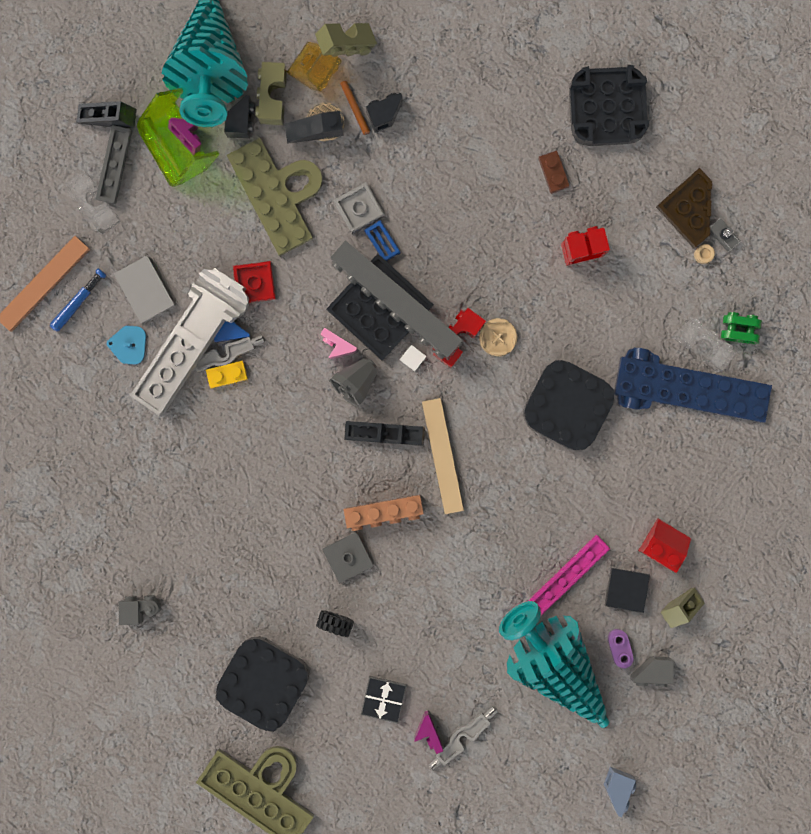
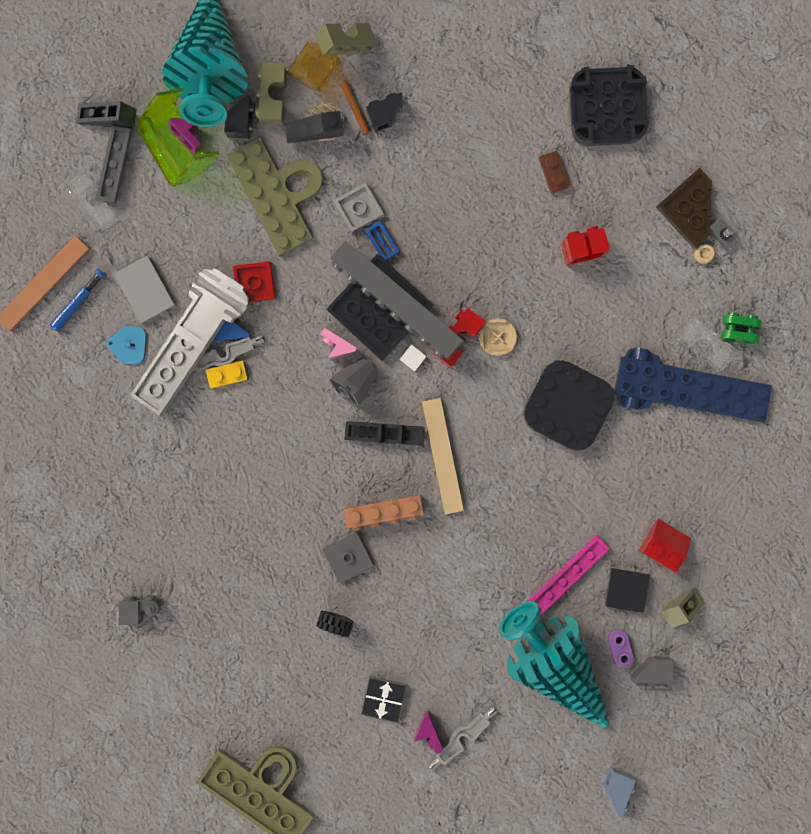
black plate [215,636,309,732] -> none

